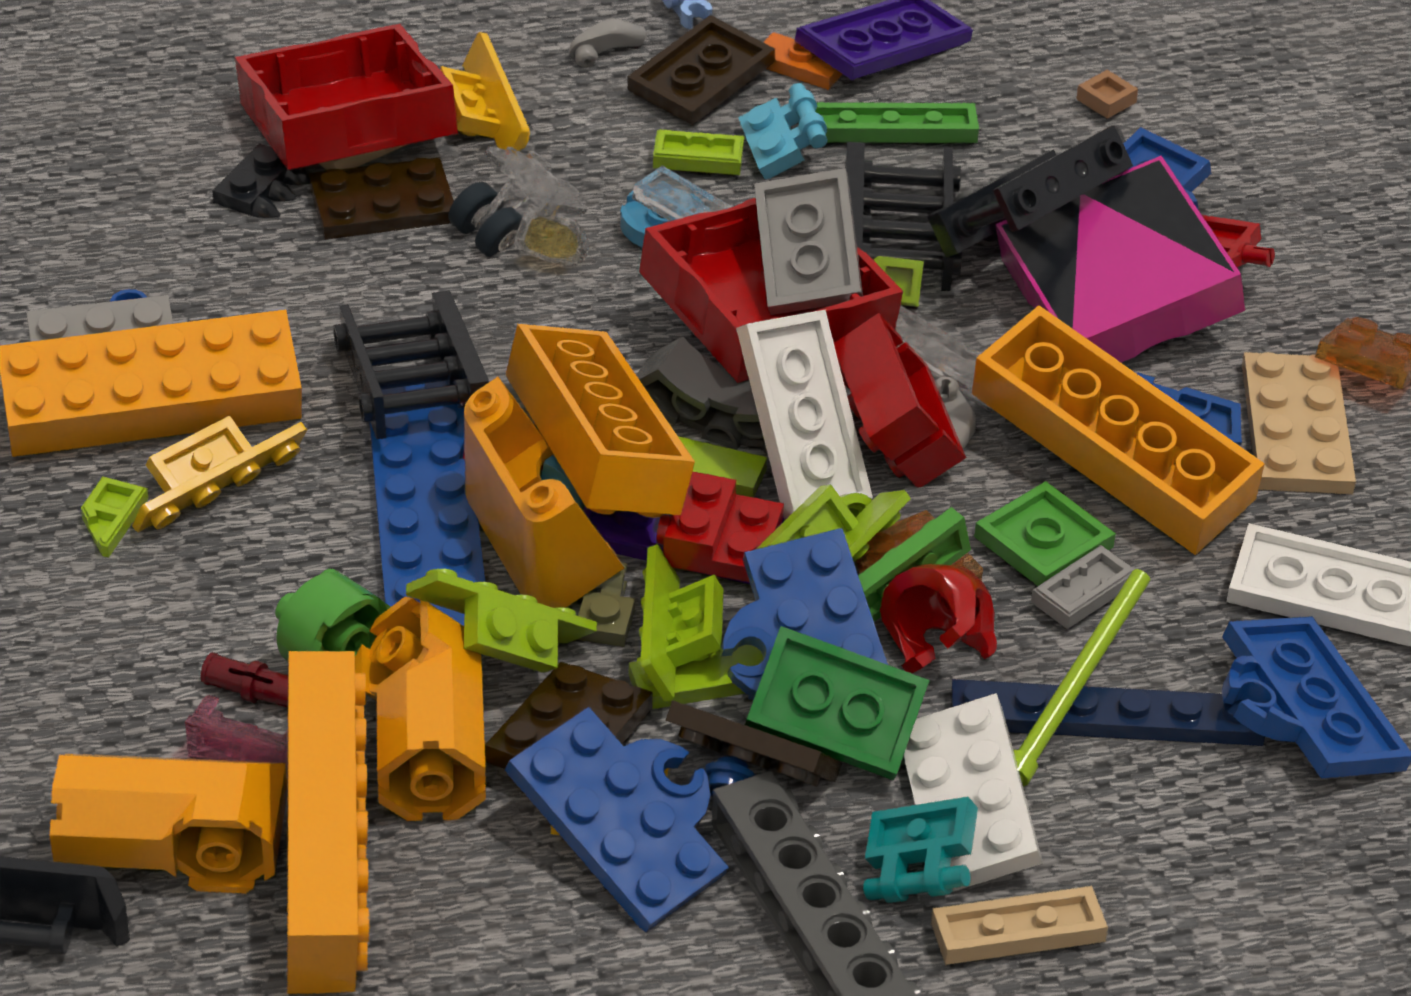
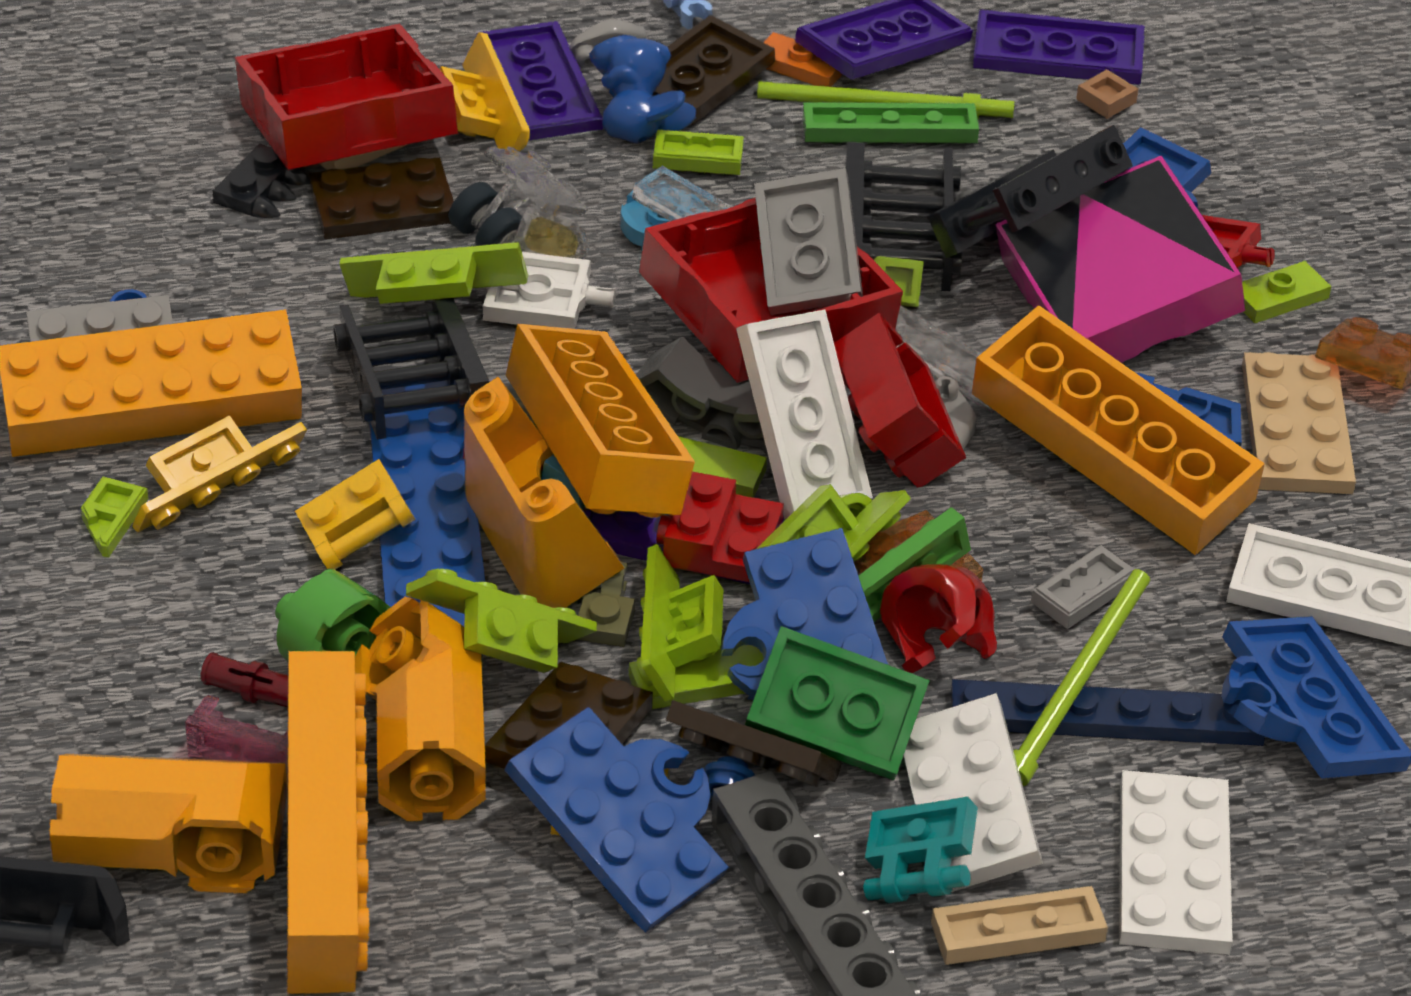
medium azure plate [738,83,827,179] -> none
bright green plate [974,481,1116,586] -> none
none -> yellow plate [295,459,416,570]
none -> lime bracket [339,242,529,304]
none -> white plate [472,252,616,329]
none -> dark purple tile [482,21,603,141]
none -> blue animal [589,35,696,144]
none -> lime bar [757,81,1015,120]
none -> dark purple tile [973,10,1145,85]
none -> white plate [1119,770,1233,955]
none -> lime plate [1242,261,1332,324]

